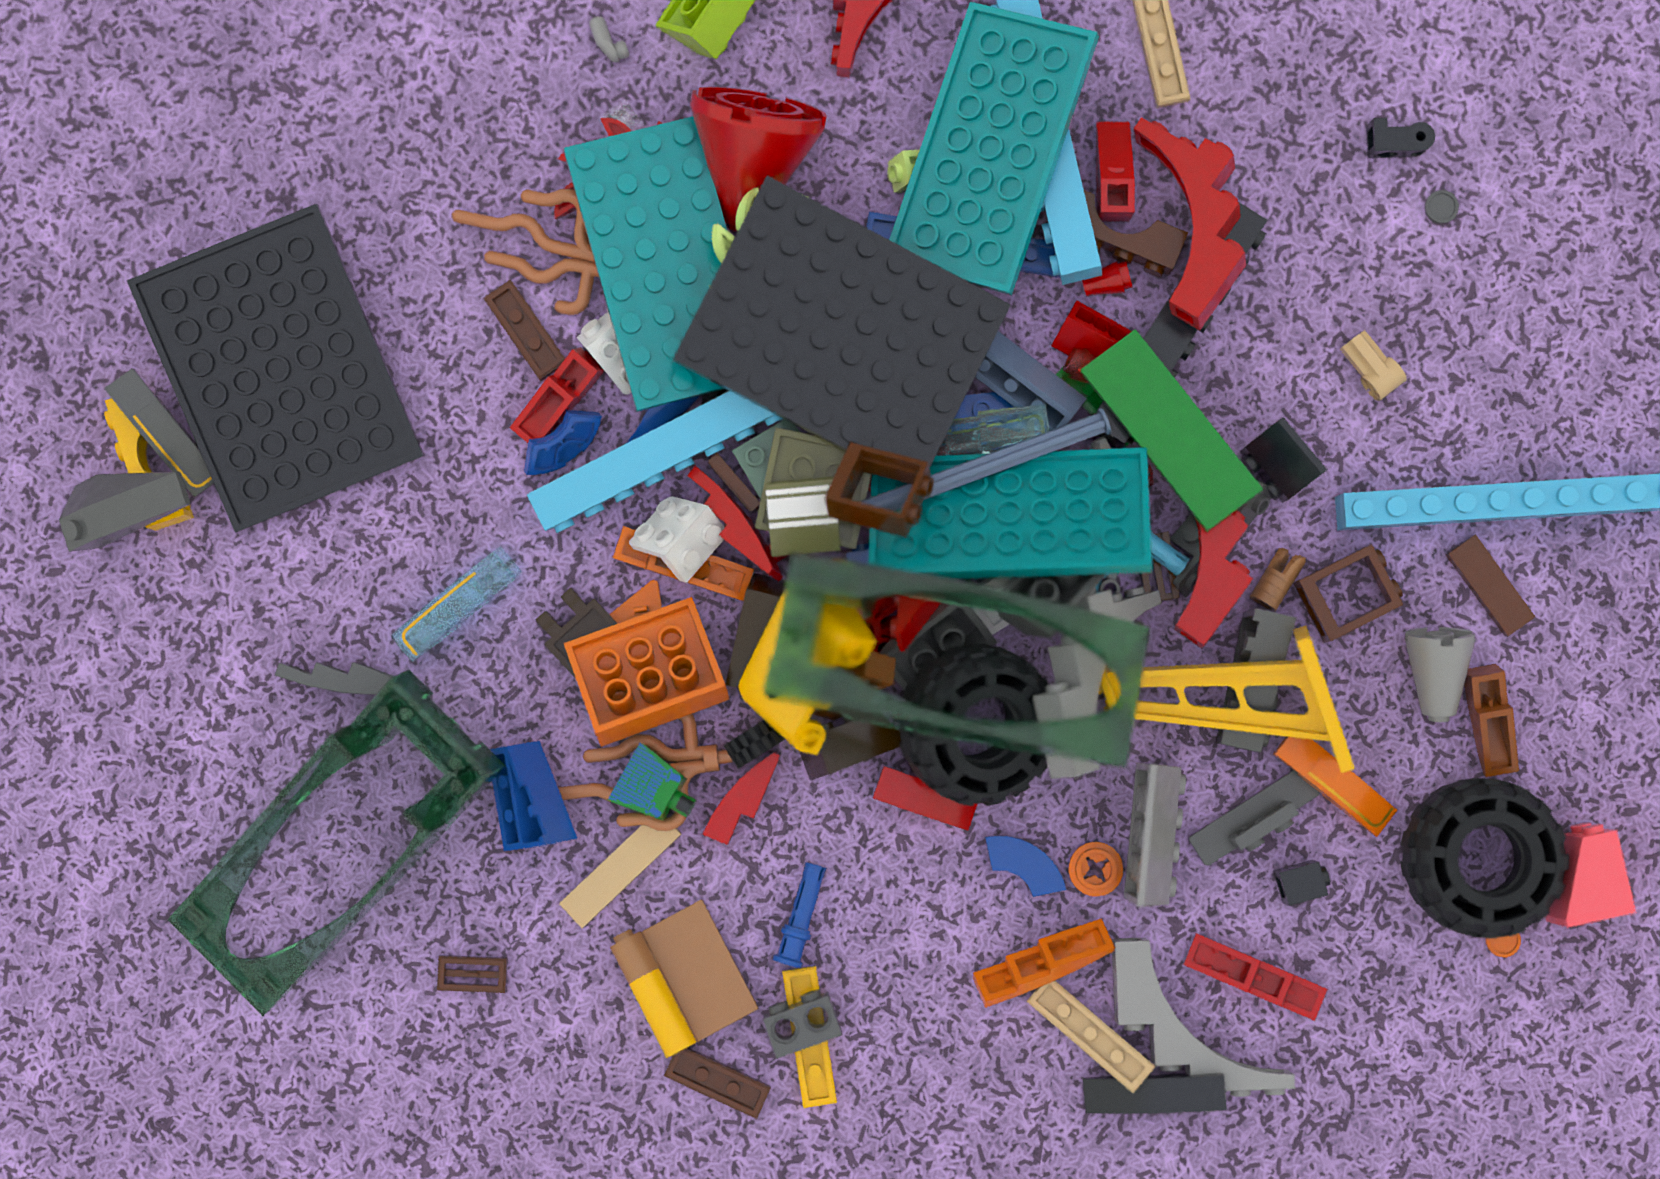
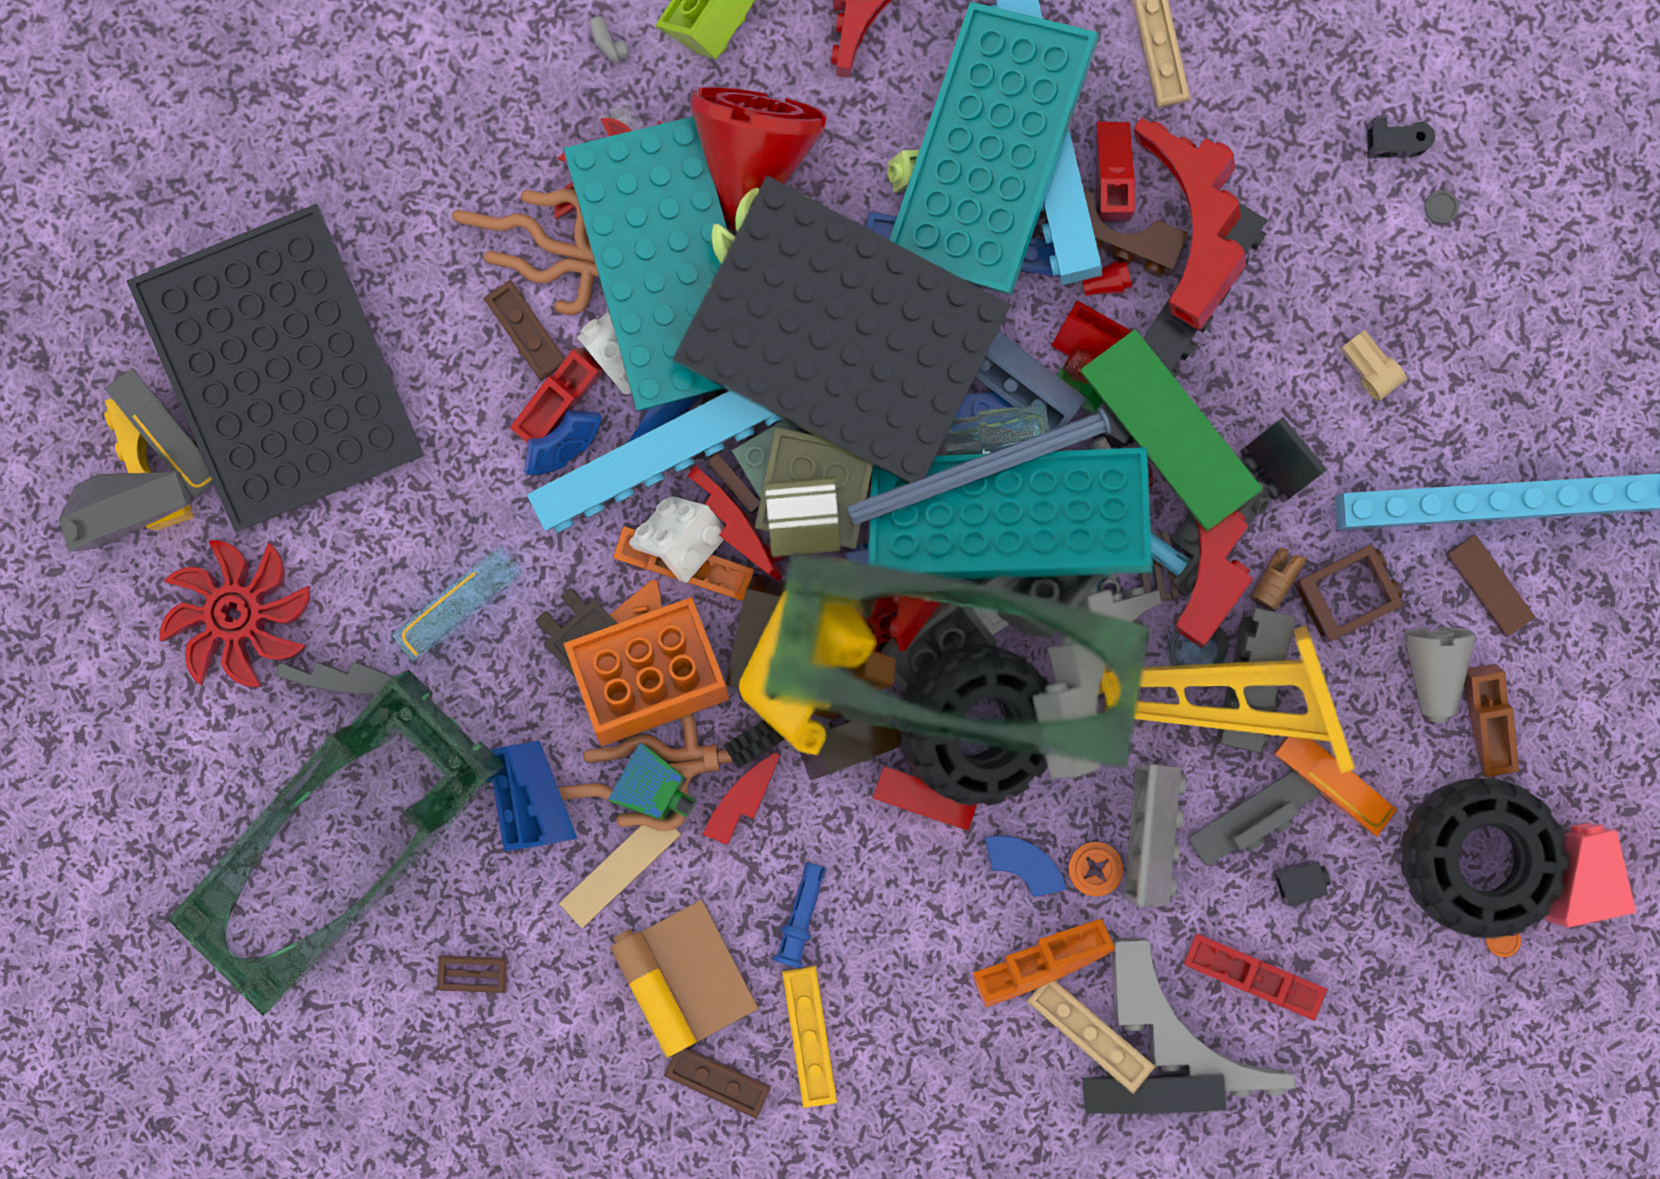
dark grey brick [763,989,842,1059] -> none
reddish brown window [824,442,934,538] -> none
none -> red piece [160,540,310,687]
none -> clear light blue piece [1166,626,1229,666]

